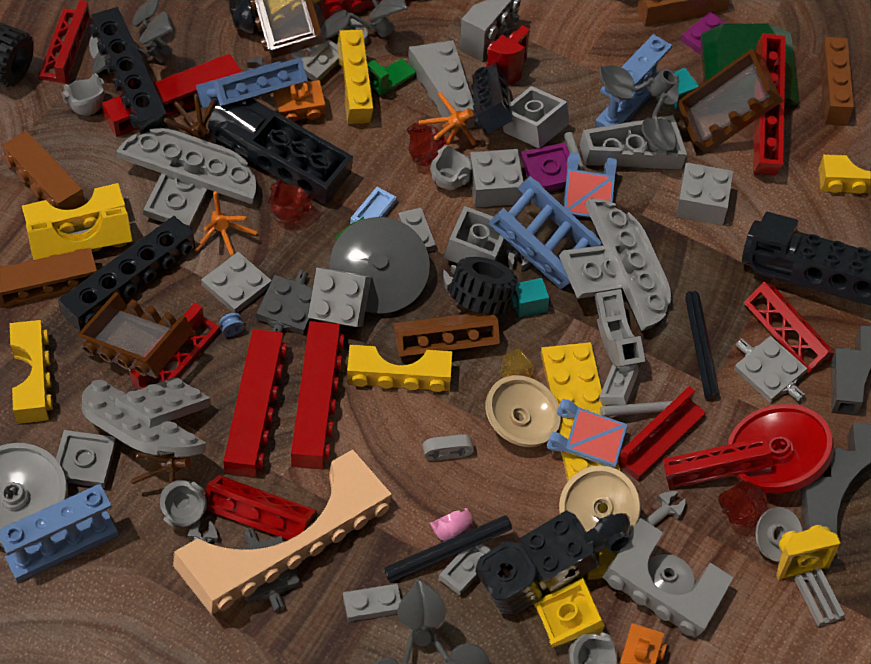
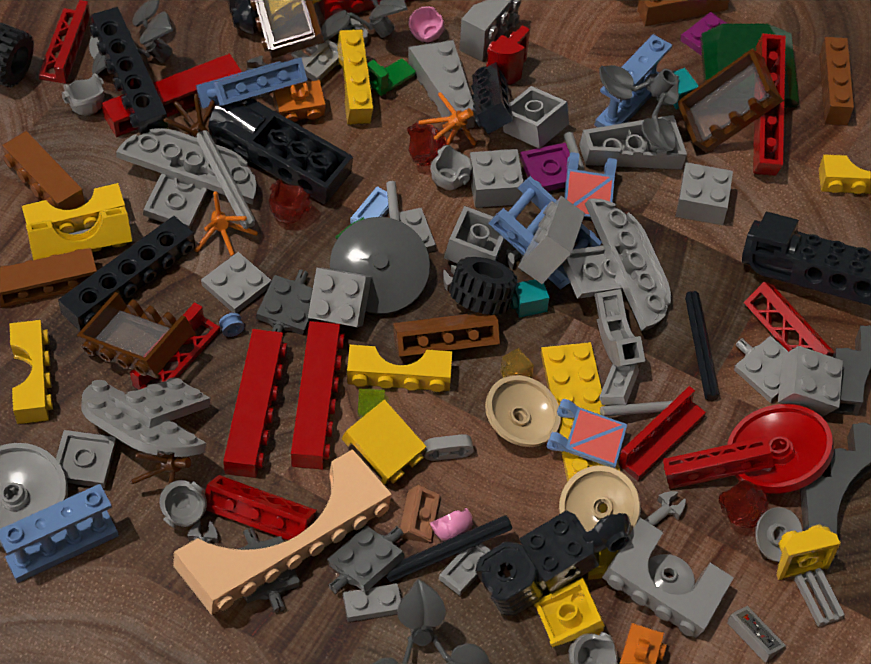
none -> light grey axle [196,130,255,229]
none -> dark grey plate [327,526,405,593]
none -> yellow panel [341,399,427,485]
none -> clear neon green slope [358,389,385,418]
none -> light grey bar [386,181,400,221]
none -> nougat slope [400,485,440,543]
none -> bright pink hair [408,7,444,43]
none -> light grey wedge [518,196,585,284]
none -> light grey slope [727,606,786,663]
none -> light grey brick [778,346,843,417]

